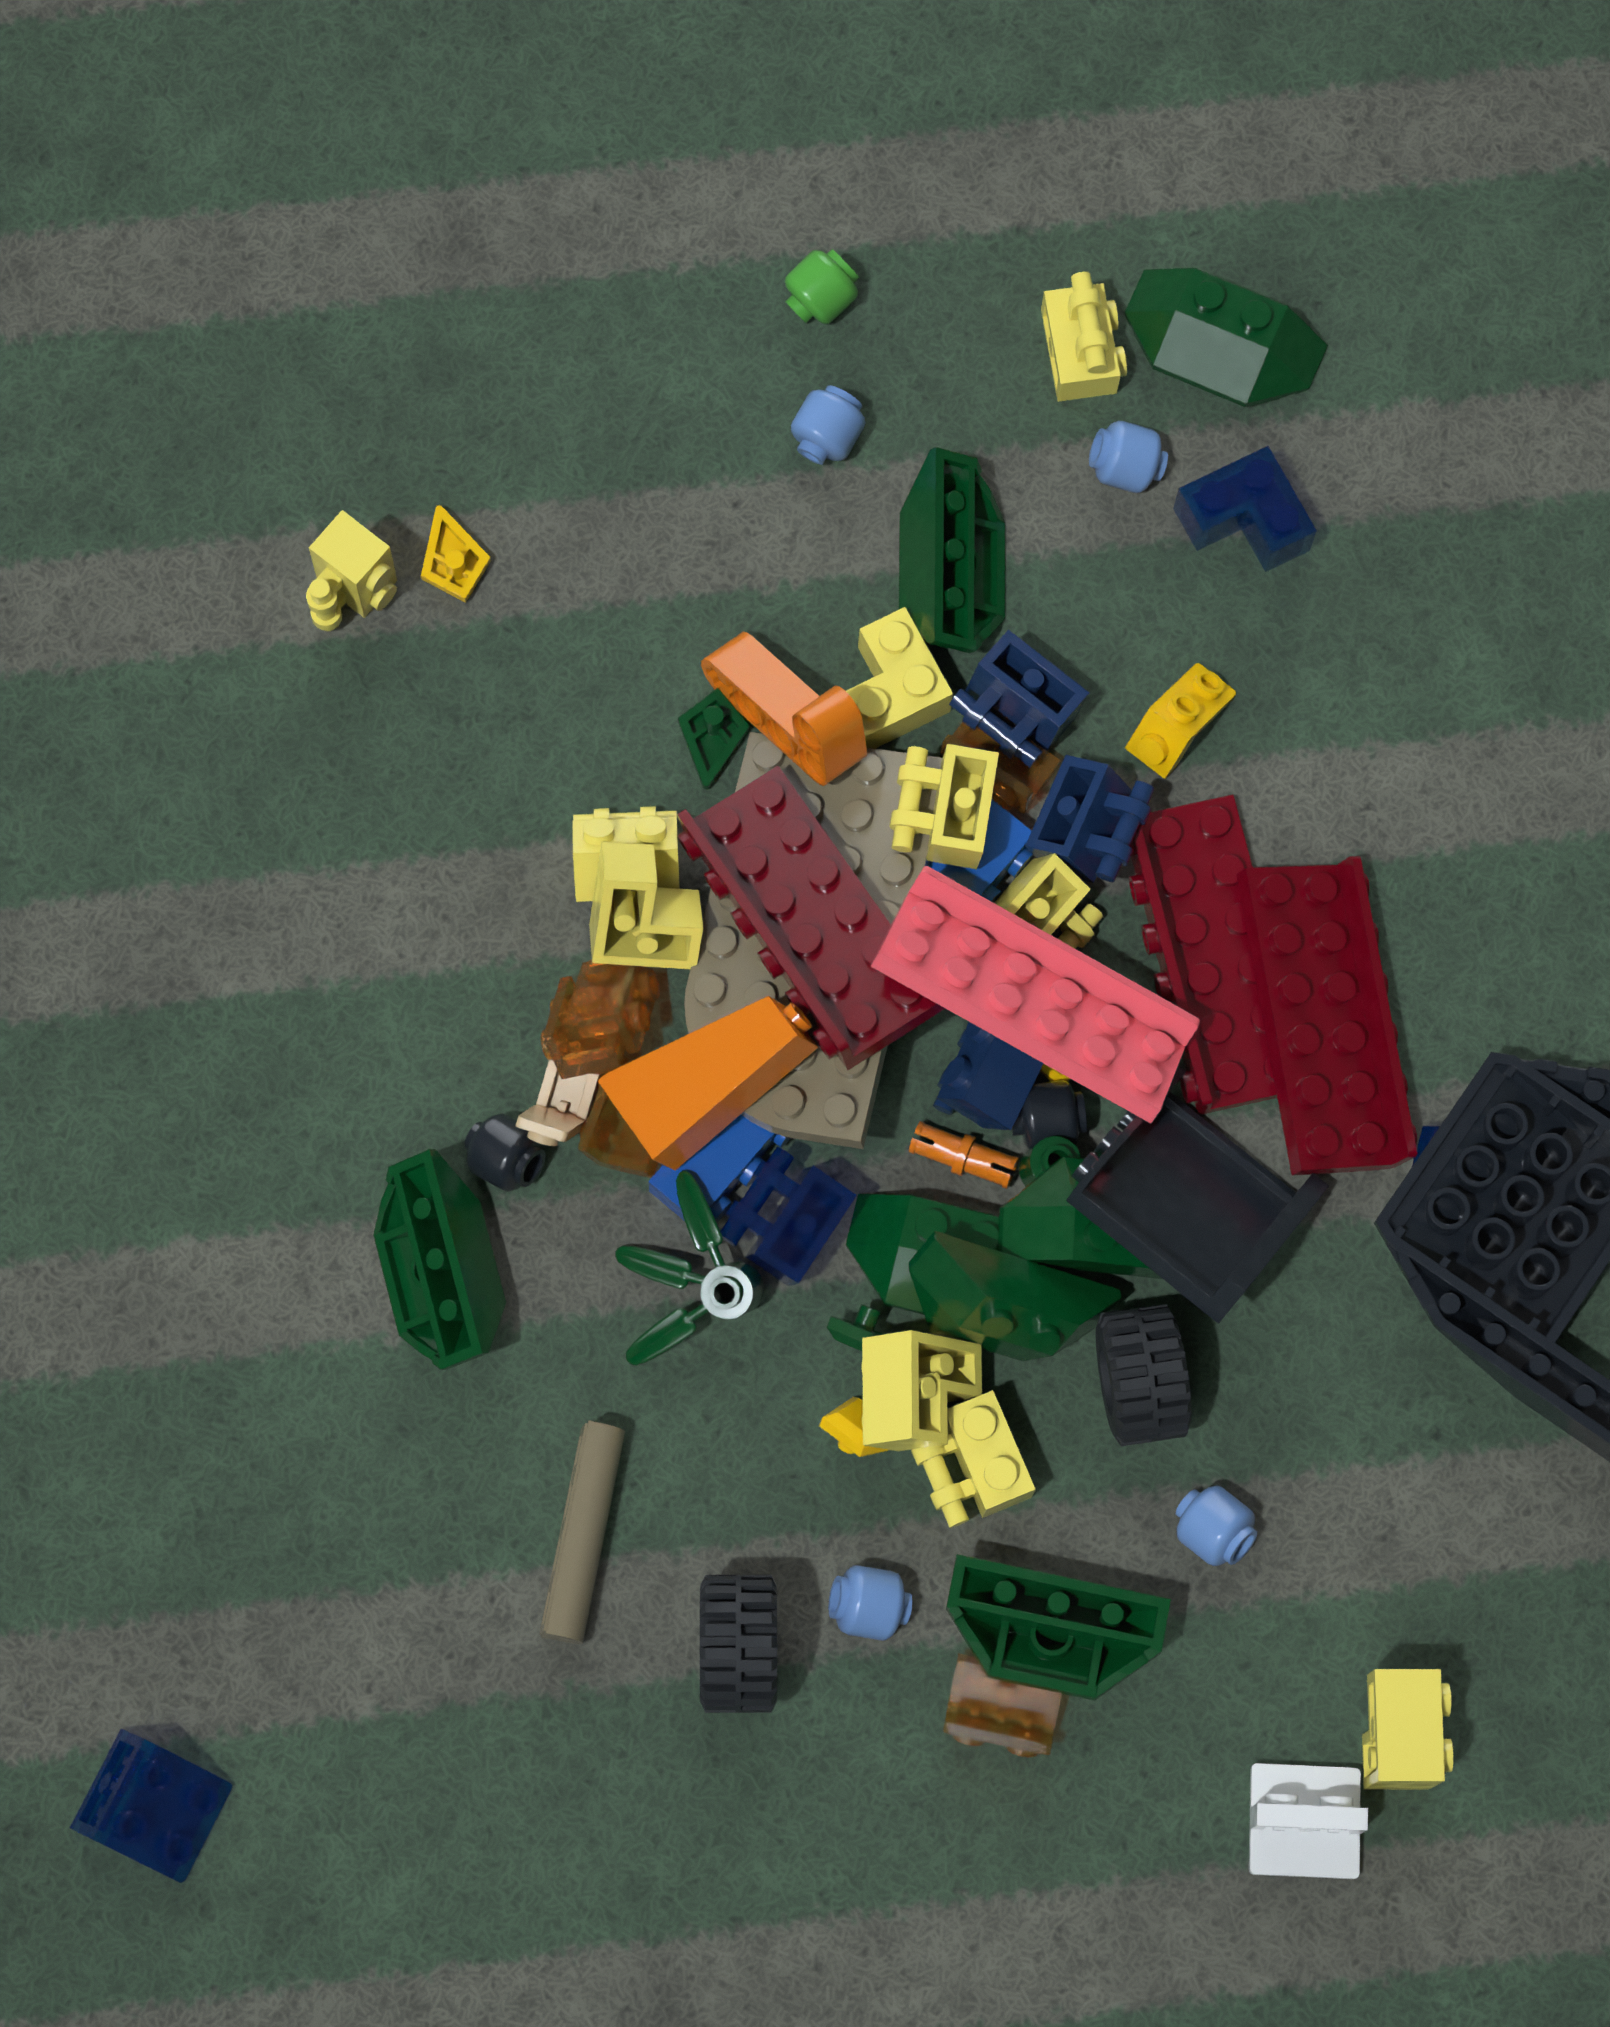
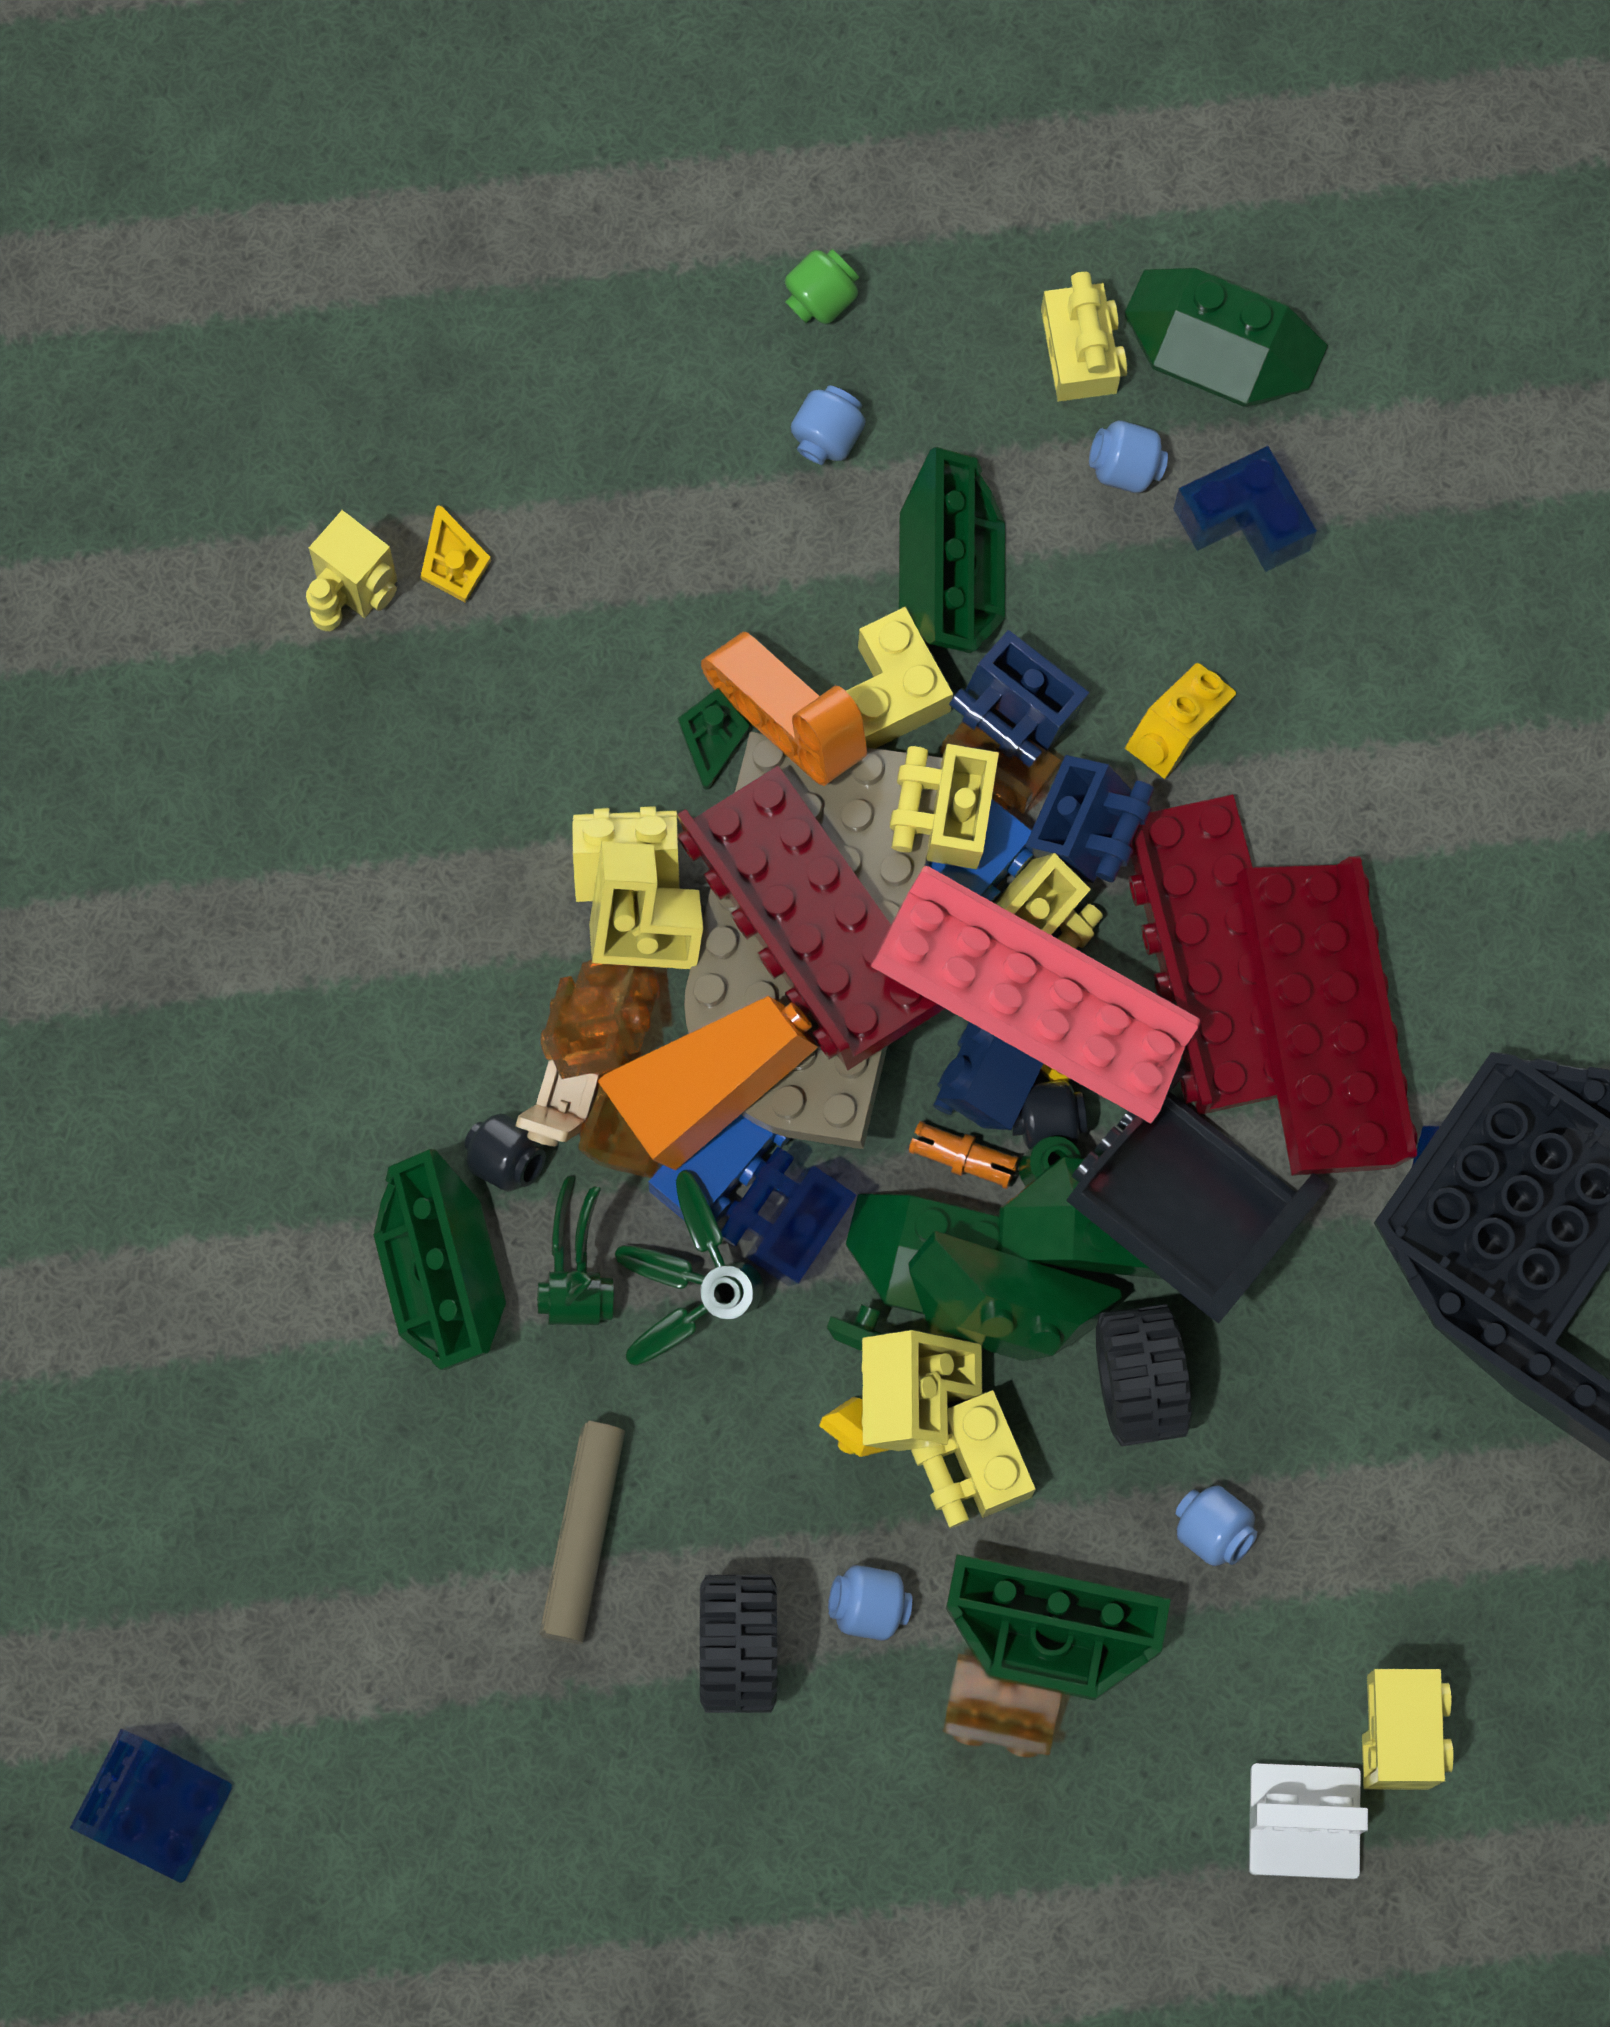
none -> dark green plant [537,1176,614,1325]

